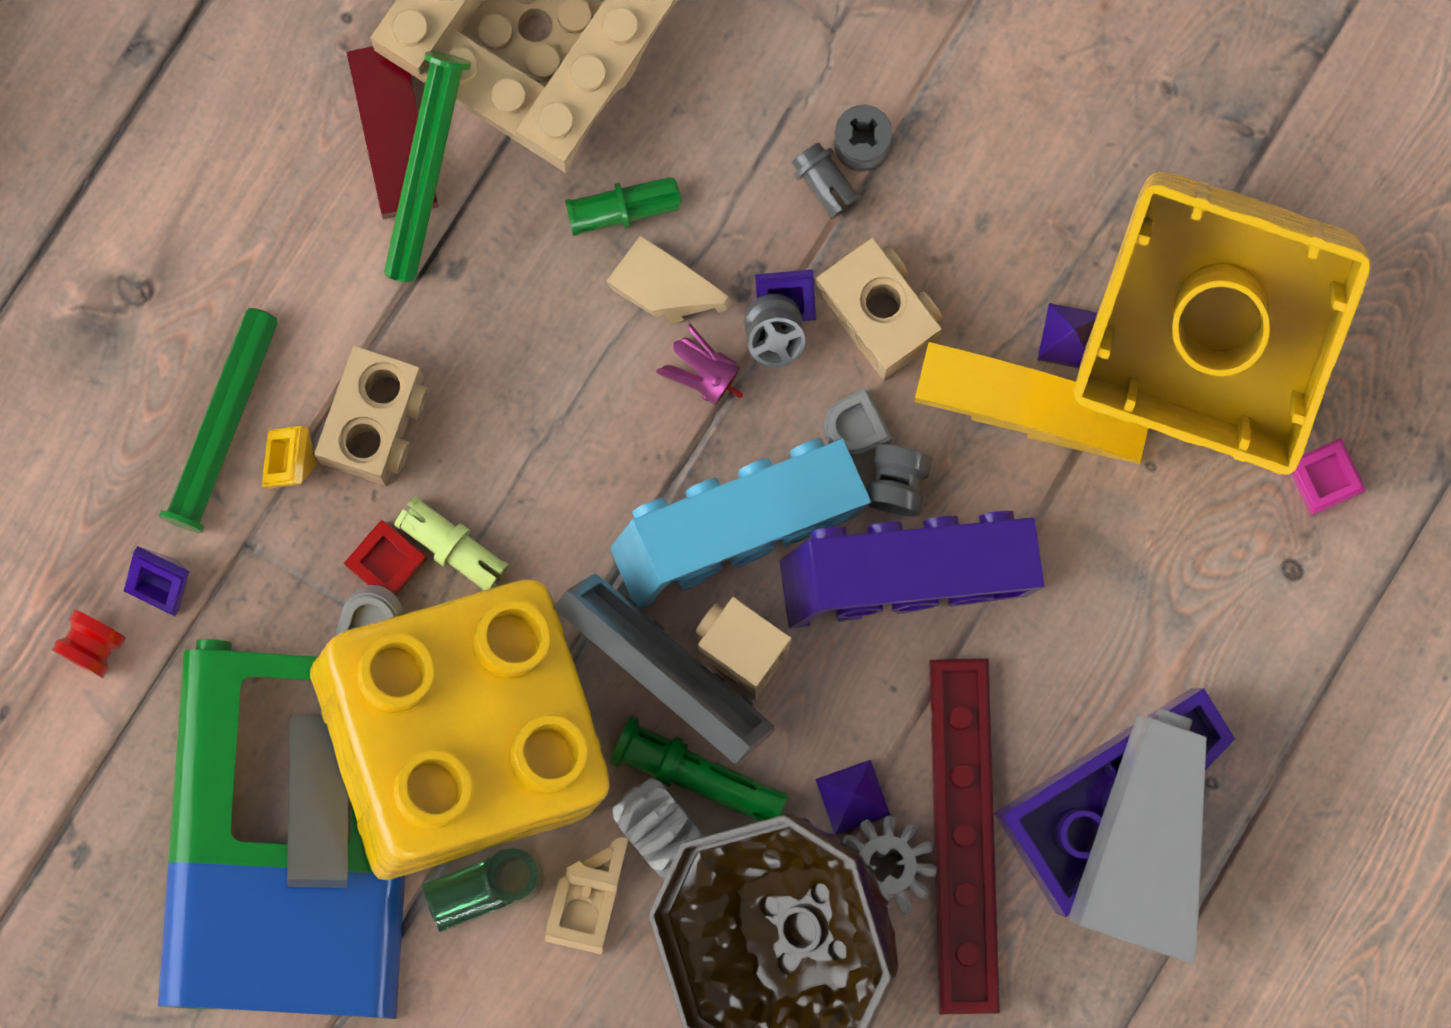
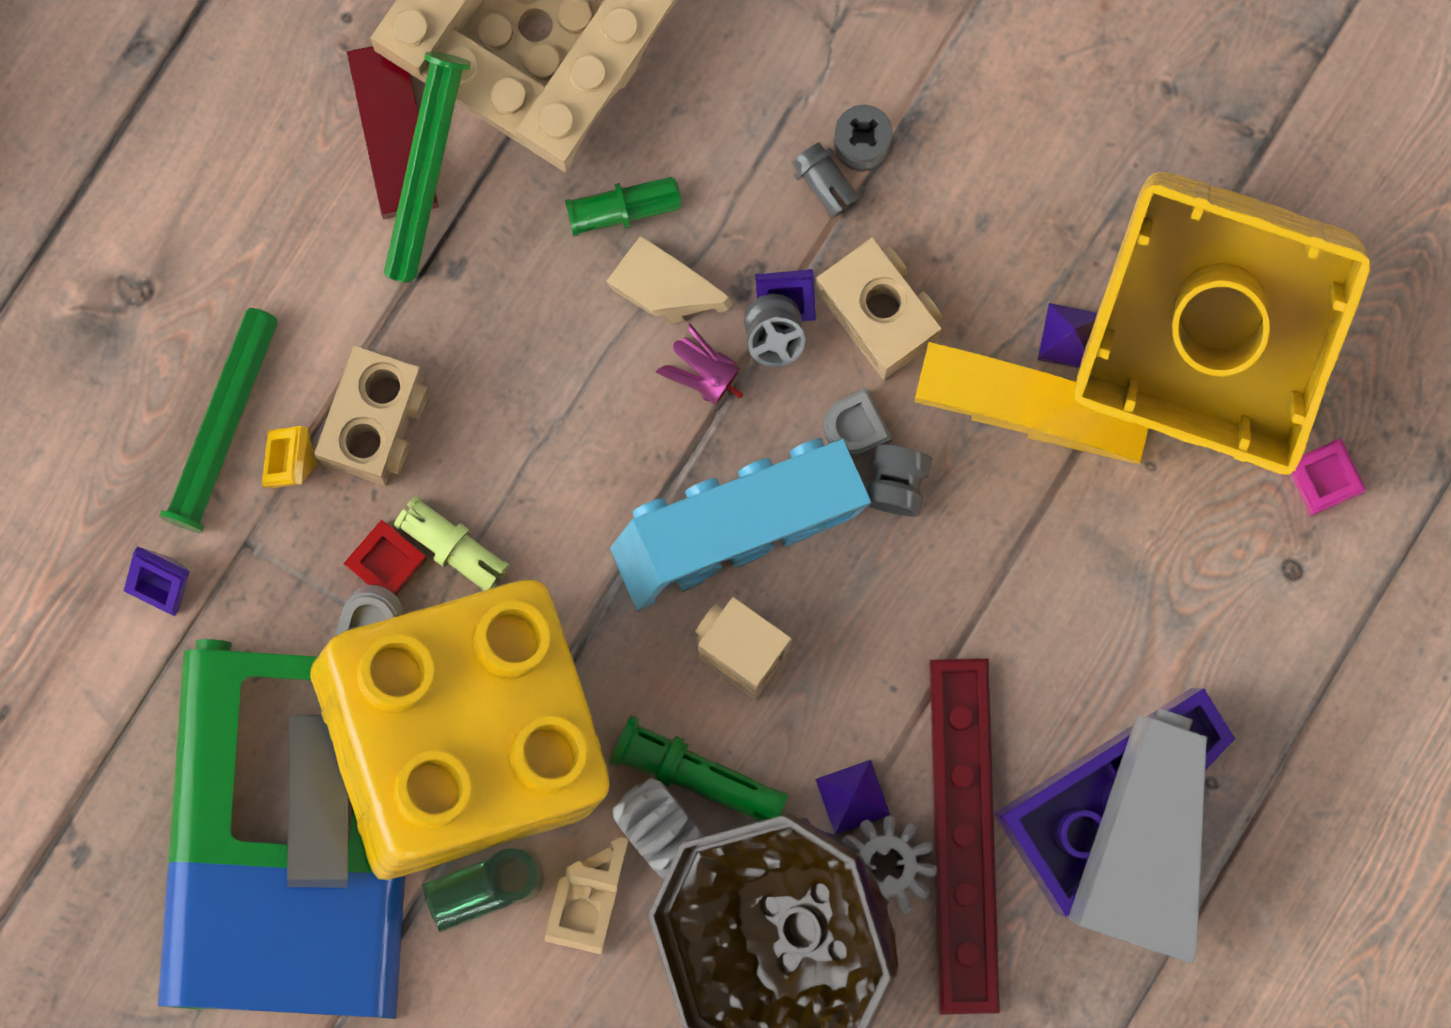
red wheel [51,609,126,678] -> none
dark grey hinge [553,573,775,764] -> none
dark purple wedge [779,510,1045,629] -> none

